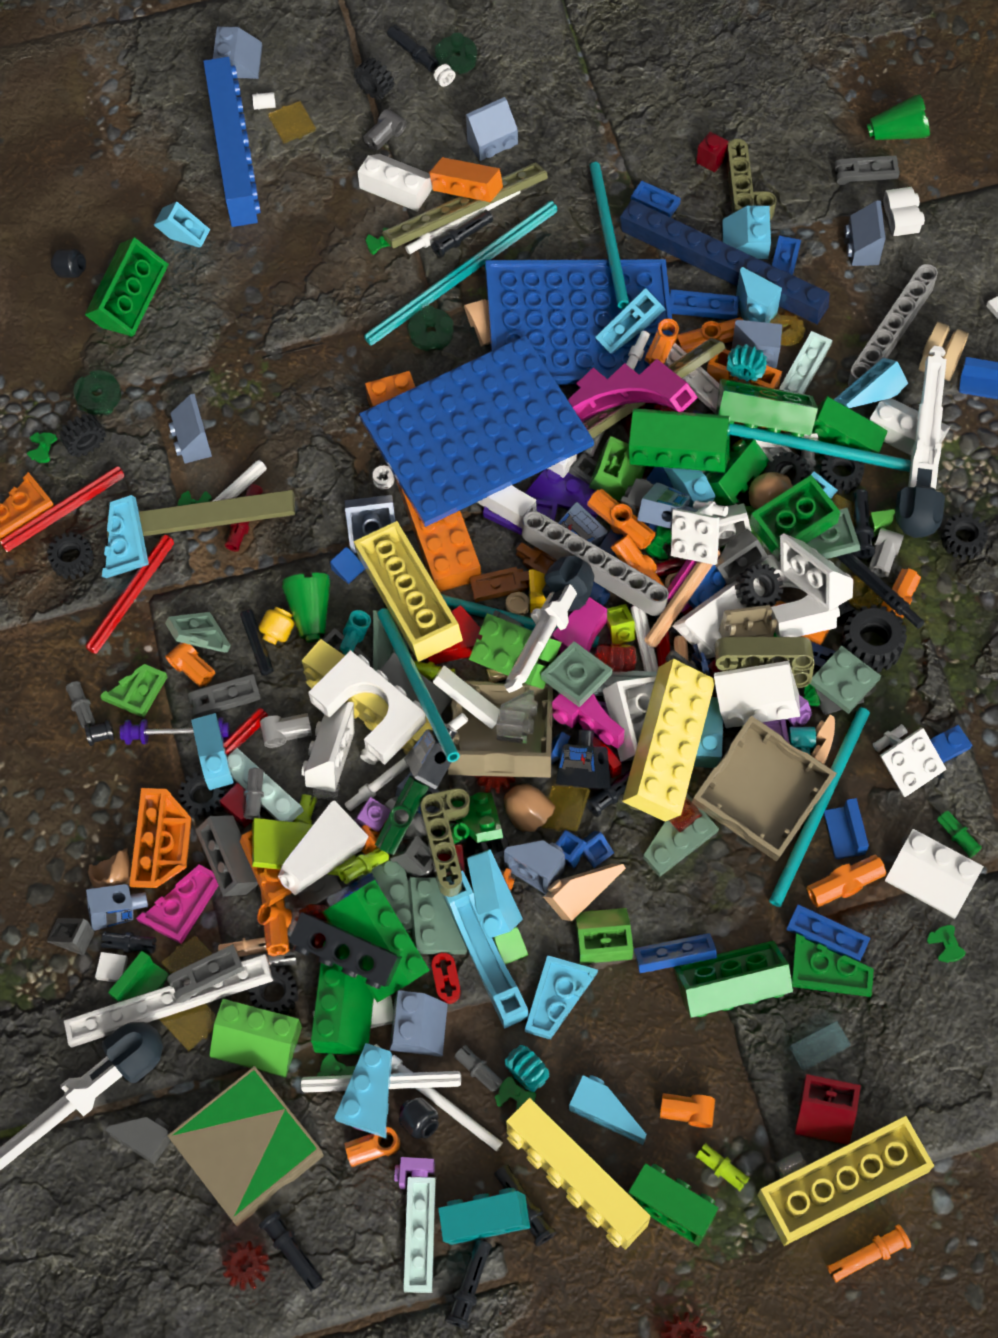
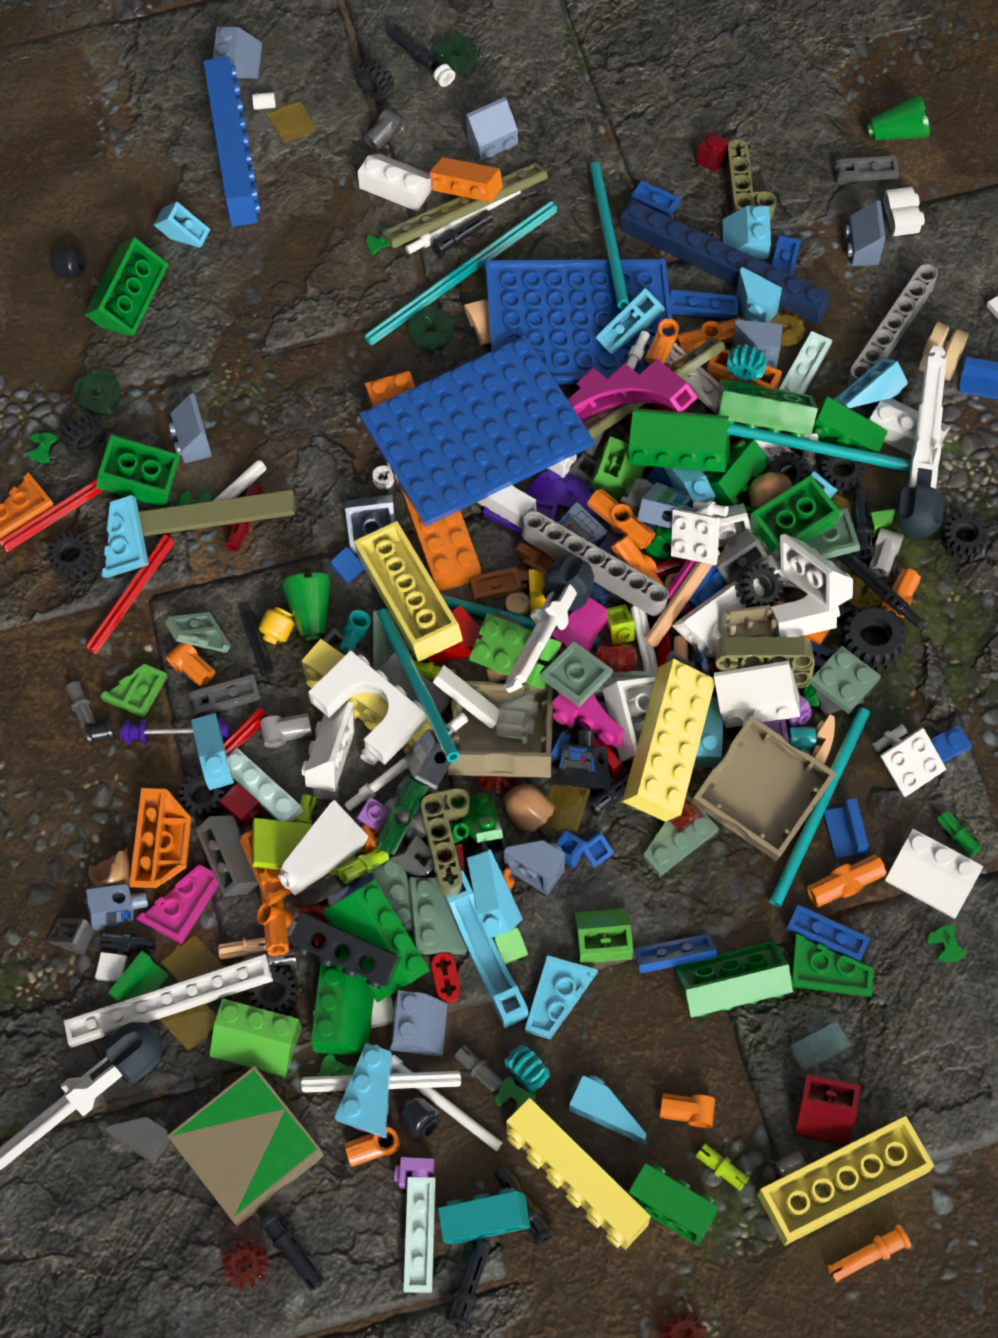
dark grey plate [167,944,245,1003] -> none
flat silver axle [244,768,264,820] -> none
light nougat slope [543,864,626,921] -> none
none -> green brick [96,435,180,508]

